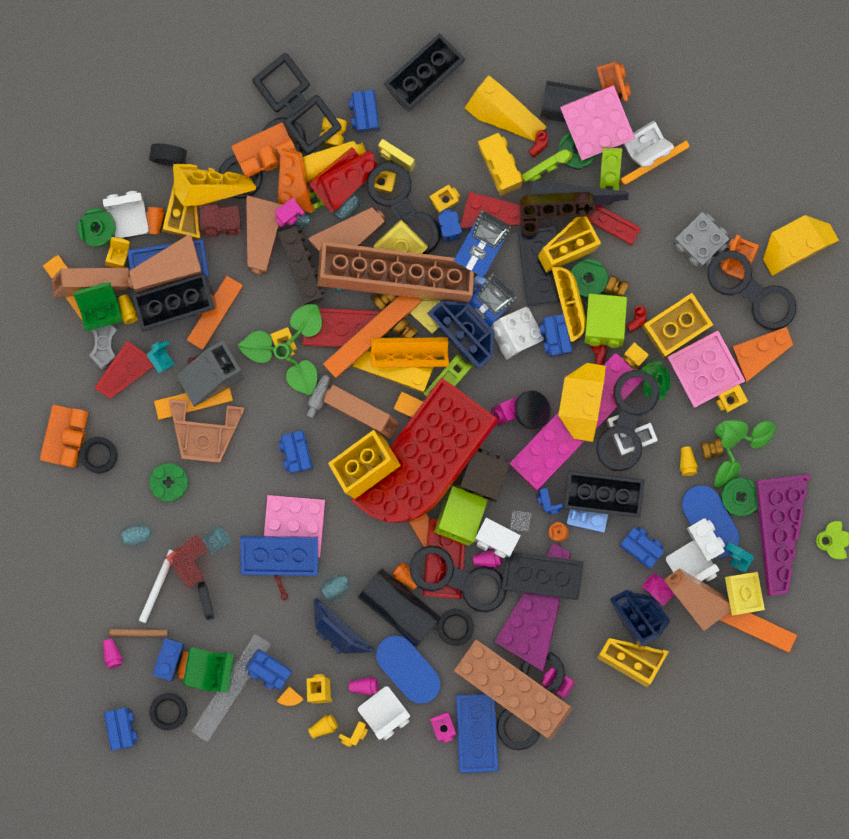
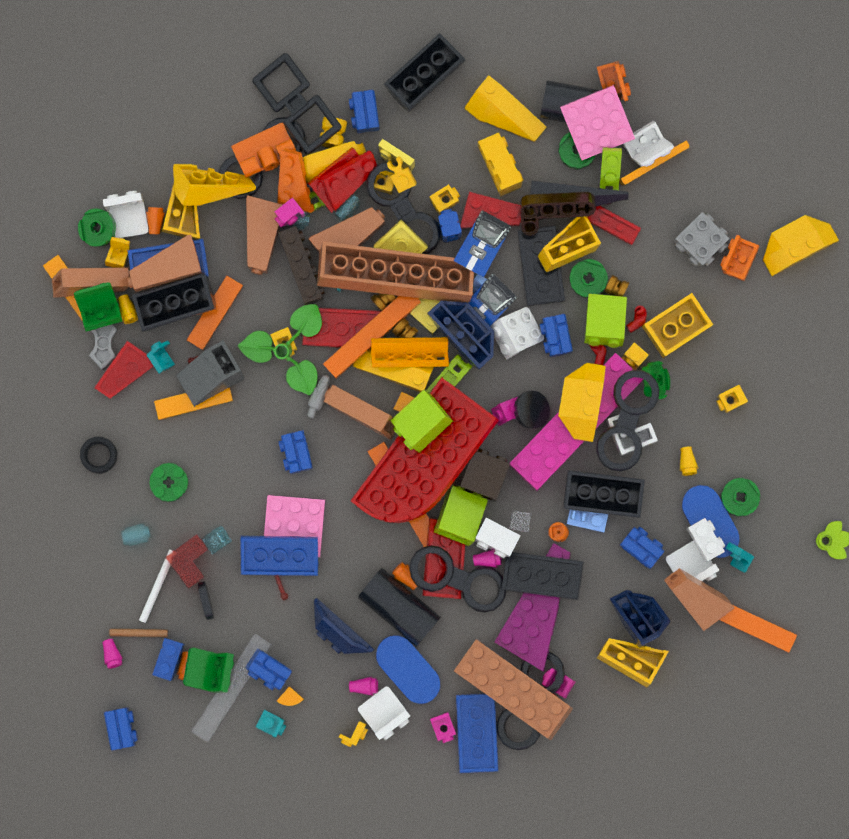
orange panel [40,404,89,468] -> none
black tyre [149,143,187,167] -> none
black tyre [149,693,187,730] -> none
nougat wing [169,399,244,463] -> none
clear red brick [199,204,242,237] -> none
yellow brick [307,674,332,704] -> none
yellow cone [308,714,338,739] -> none
clear light blue brick [320,574,350,601] -> none
yellow brick [328,430,401,499] -> none
black tyre [437,609,474,646] -> none
lime hinge [522,149,572,183] -> none
red arm [528,130,548,158] -> none
blue bracket [536,488,564,515] -> none
yellow brick [552,267,586,342] -> none
dark pink bracket [642,573,674,607] -> none
bright pink plate [667,331,745,408] -> none
pearl gold wheel [700,438,724,461] -> none
black bar [707,250,797,330] -> none
bright green plant [714,420,776,488] -> none
light yellow plate [725,572,765,616] -> none
orange wing [732,327,793,383] -> none
magenta wing [755,474,811,596] -> none
none -> teal bracket [256,710,286,738]
none -> yellow plate [387,156,417,193]
none -> lime brick [391,390,453,452]

